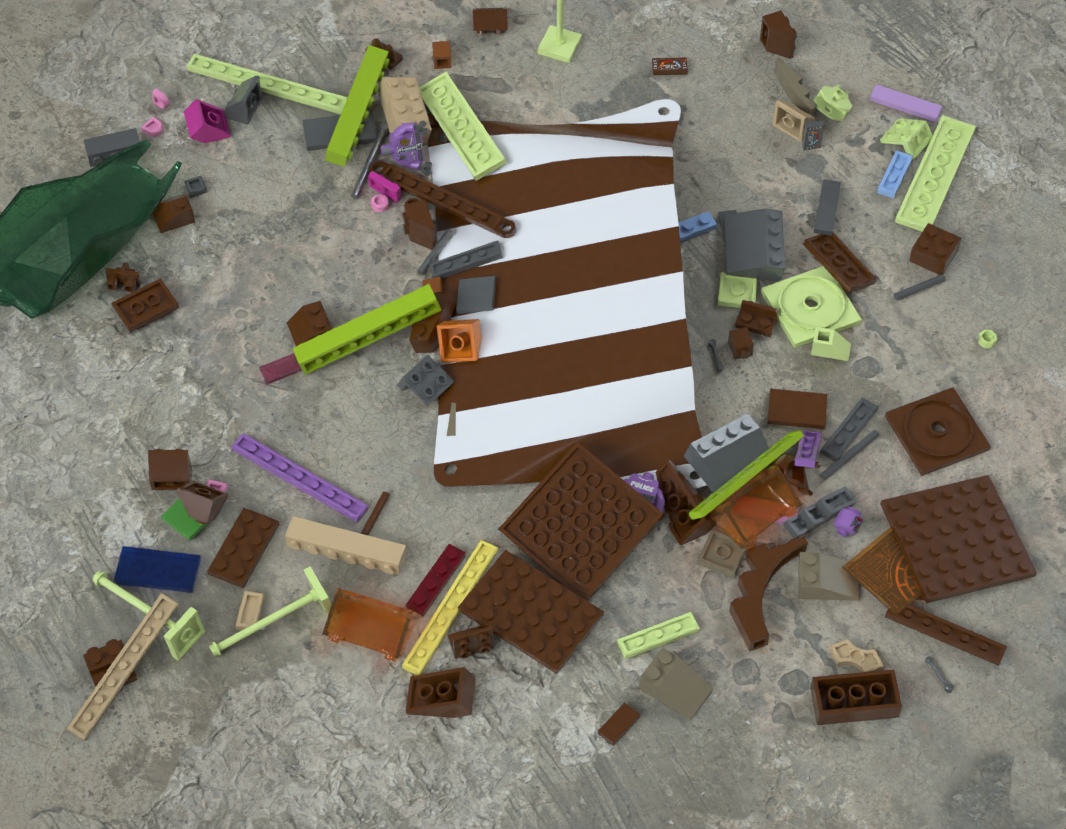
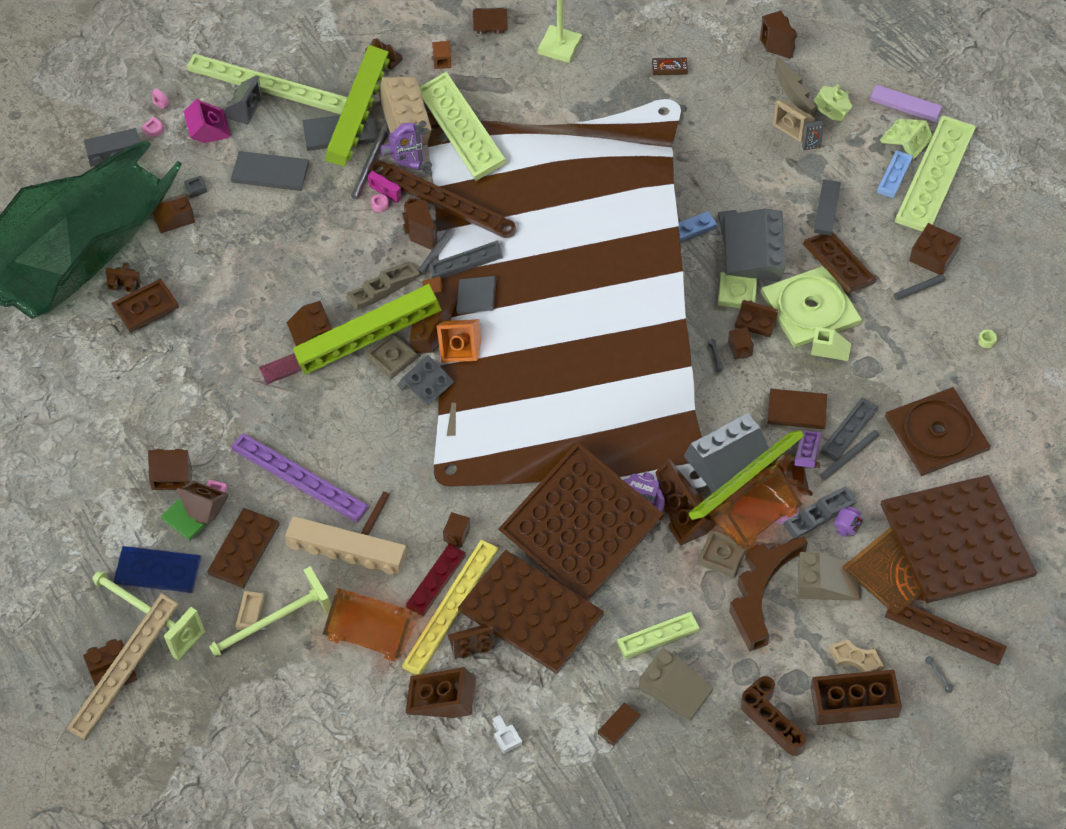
none -> dark grey tile [231,151,309,191]
none -> dark tan slope [346,262,420,310]
none -> dark tan tile [365,333,418,380]
none -> reddish brown brick [443,512,470,547]
none -> white plate [492,715,522,754]
none -> reddish brown beam [741,676,806,756]

